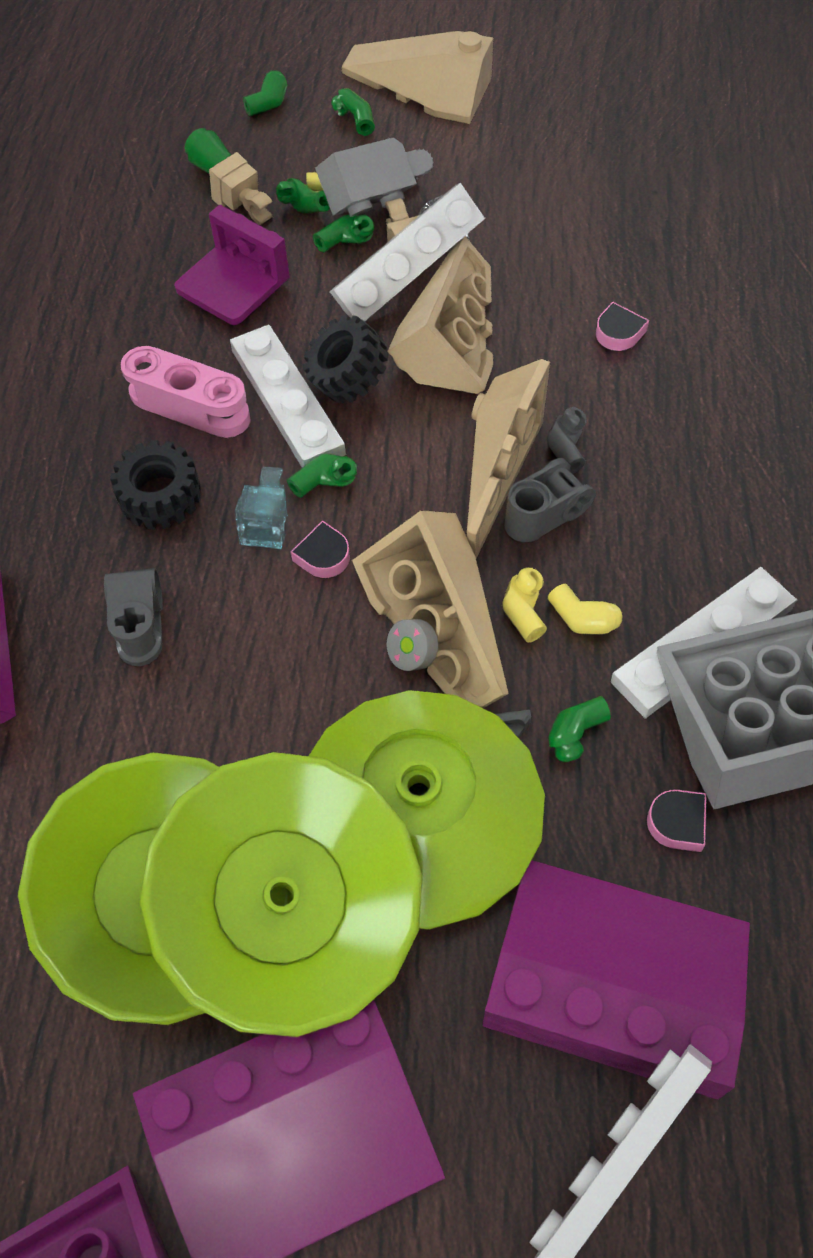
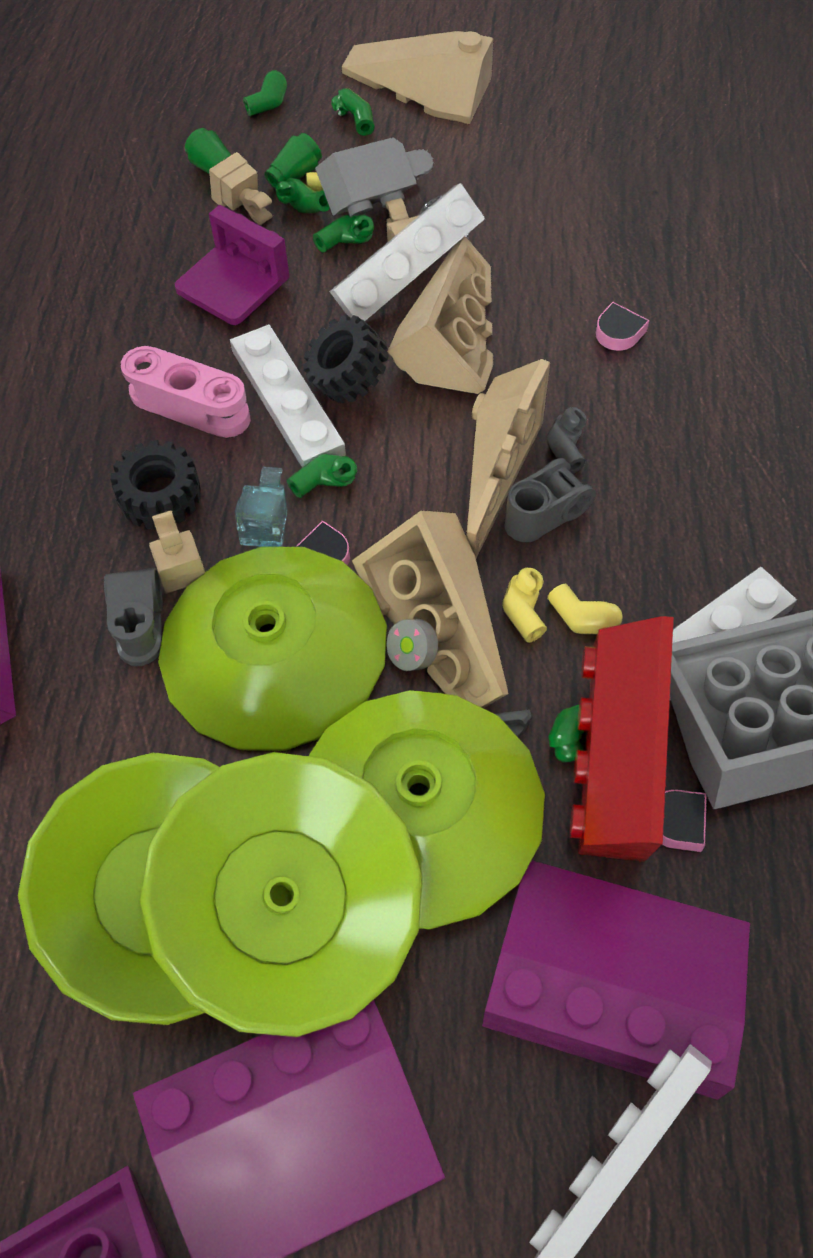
none -> tan piece [149,511,205,594]
none -> lime dish [158,547,387,751]
none -> green cone [264,133,322,190]
none -> red slope [570,616,674,862]

